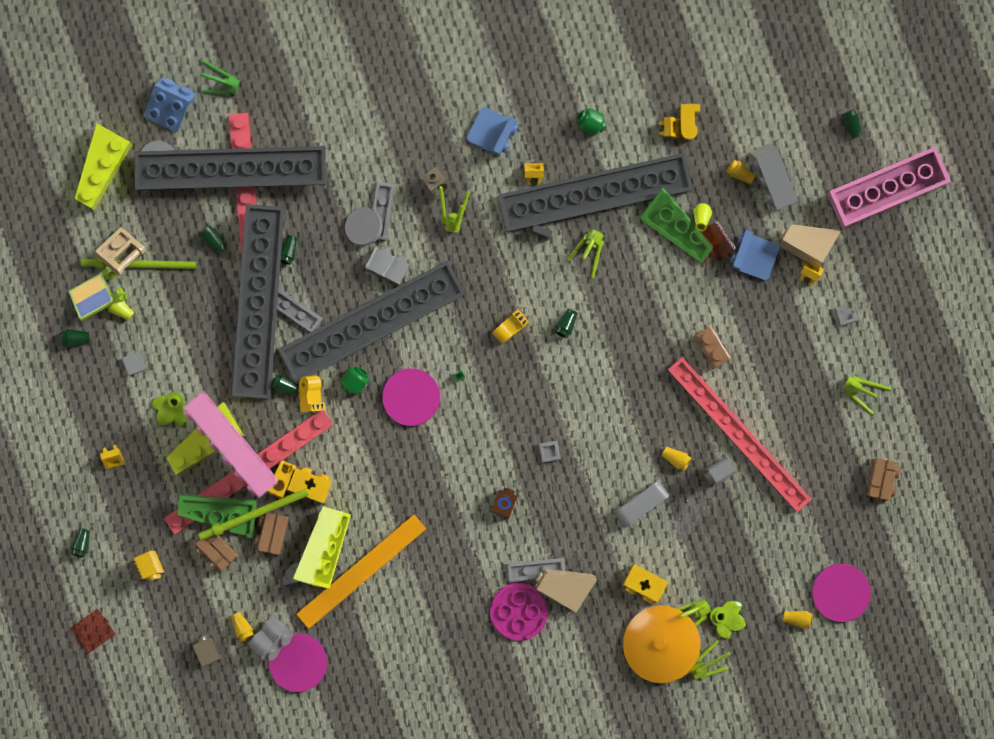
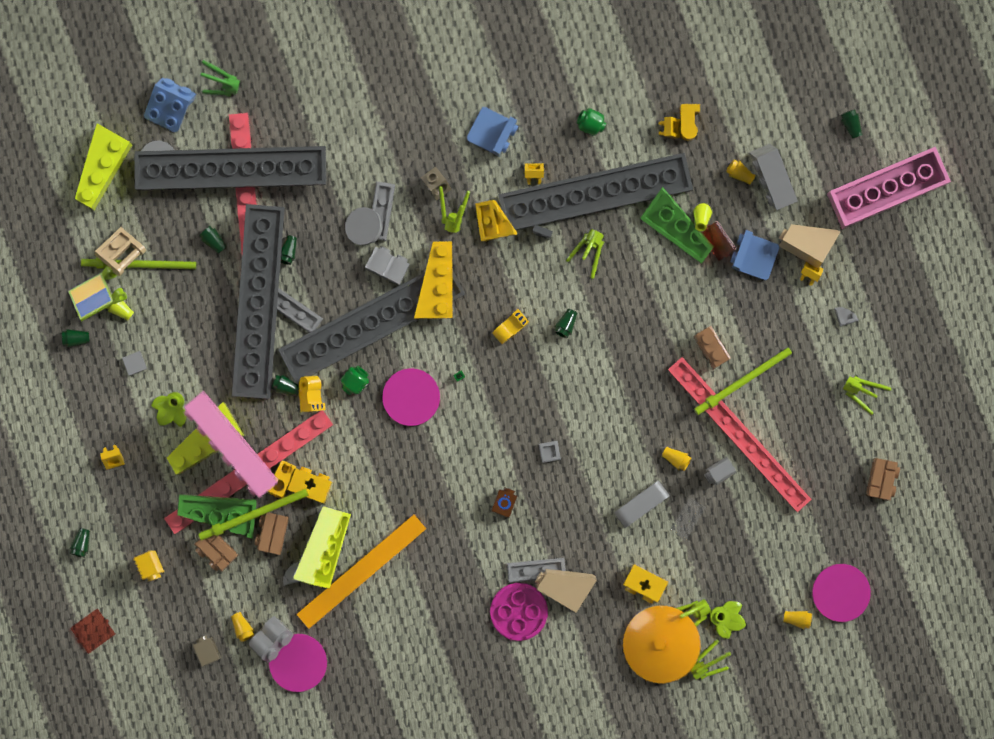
none -> yellow wing [414,241,453,319]
none -> yellow wing [475,200,517,241]
none -> lime bar [694,348,792,415]

